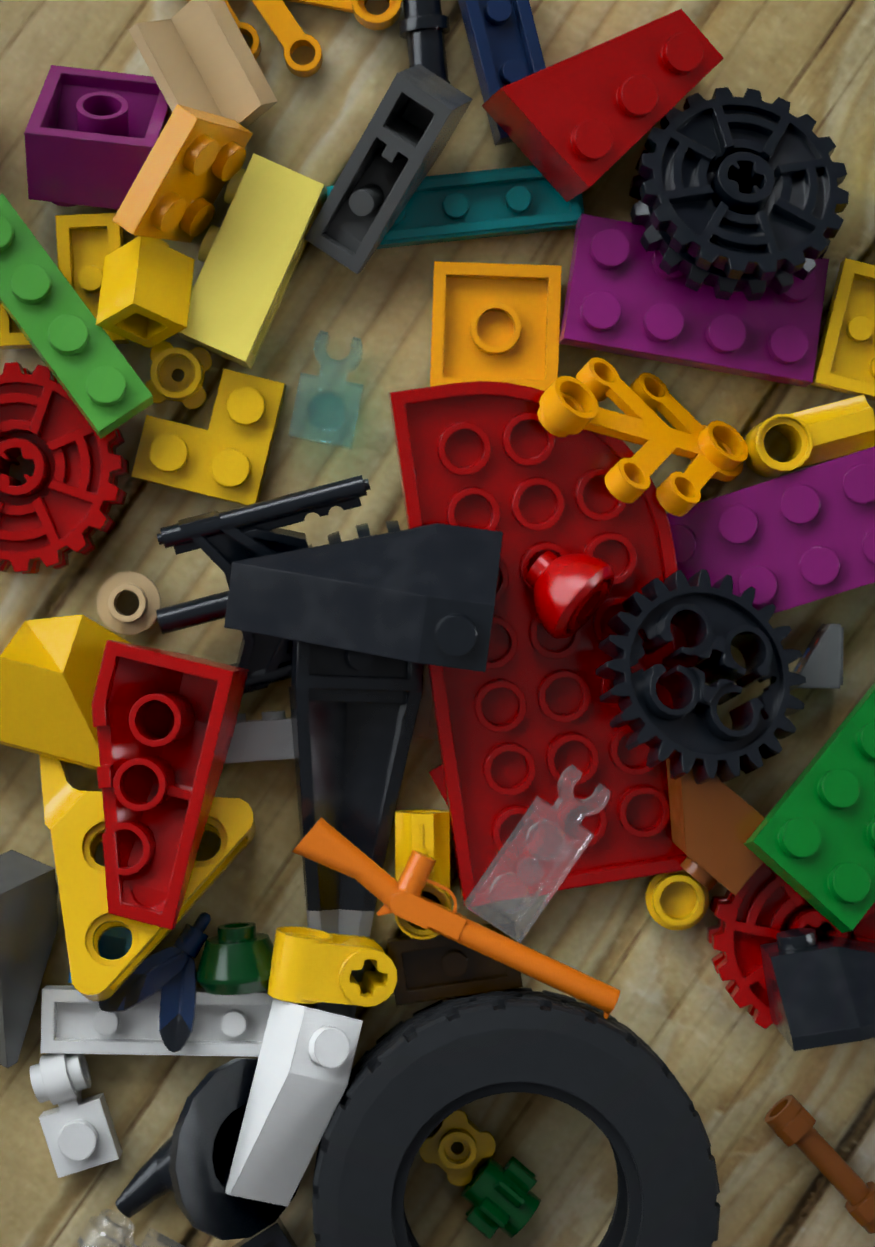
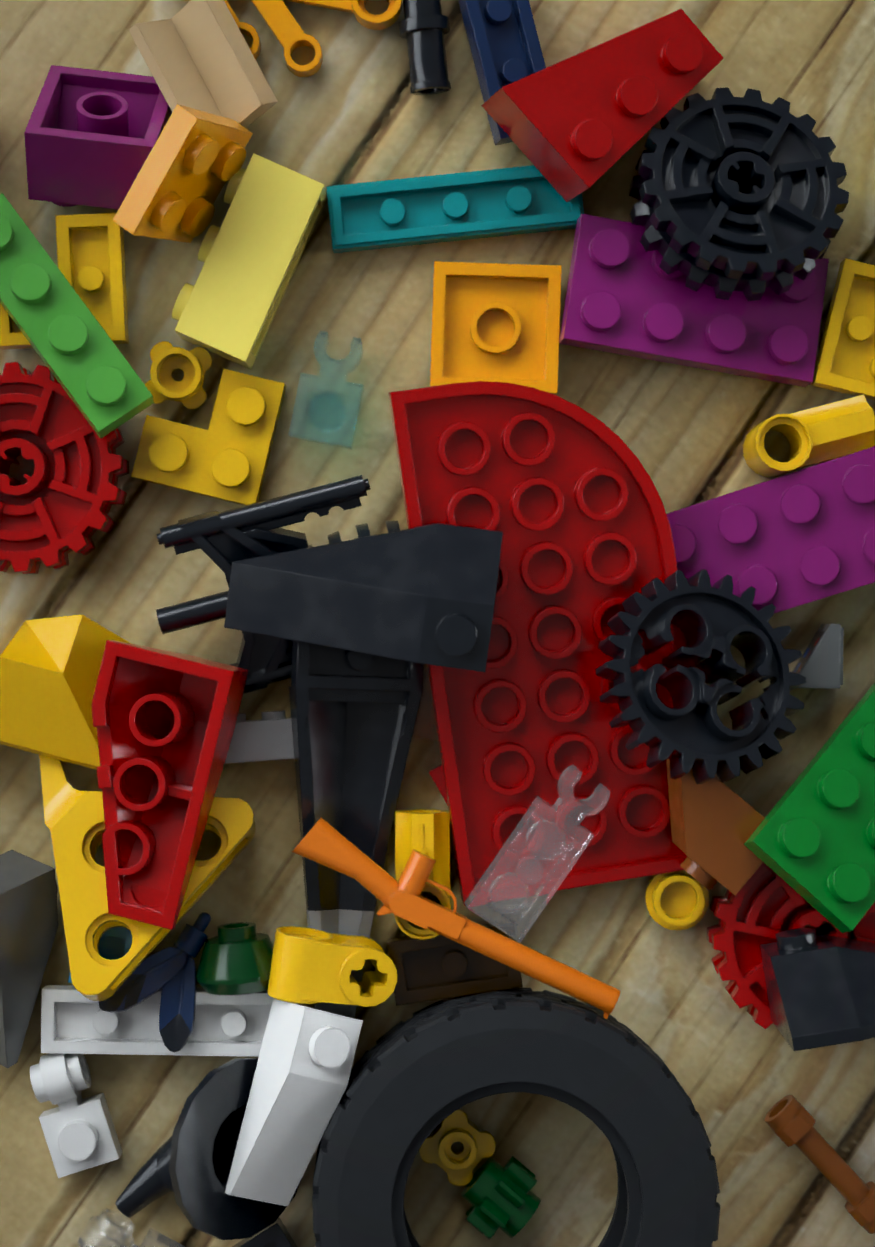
yellow brick [96,236,195,348] -> none
tan plate [97,571,161,635] -> none
dark grey slope [305,64,473,274] -> none
red brick [525,550,614,639] -> none
light orange plant [537,357,748,517] -> none

